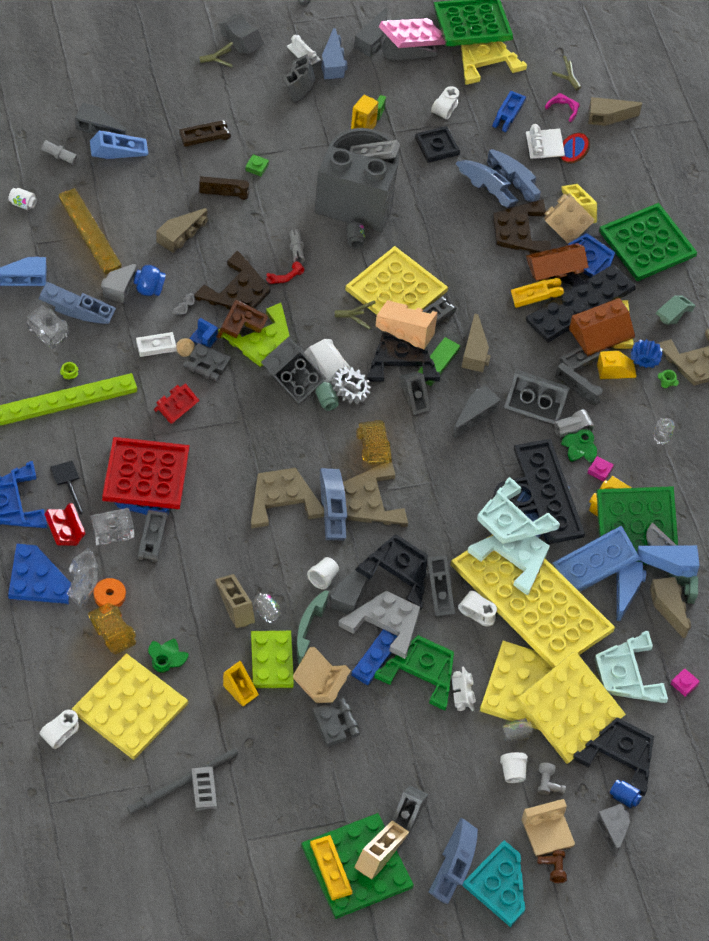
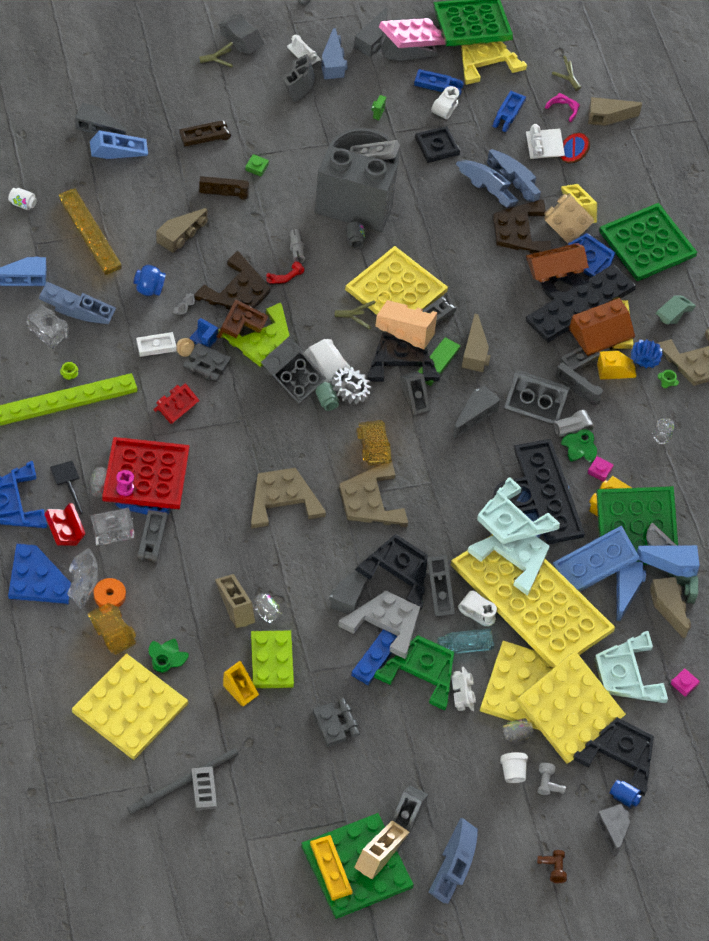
white piece [40,710,79,749] -> none
light grey pin [41,140,78,165] -> none
light grey slope [101,264,137,303] -> none
tan bracket [293,647,351,703] -> none
sand green slope [296,590,329,665] -> none
white piece [307,557,339,589] -> none
sand blue slope [320,468,347,541] -> none
yellow brick [351,95,379,129] -> none
teal plate [462,840,525,927] -> none
yellow hinge [511,278,564,308] -> none
tan bracket [522,799,575,857] -> none
none -> clear brick [88,467,107,497]
none -> dark pink bush [116,470,134,496]
none -> blue hinge [414,69,464,95]
none -> clear light blue hinge [437,628,494,654]

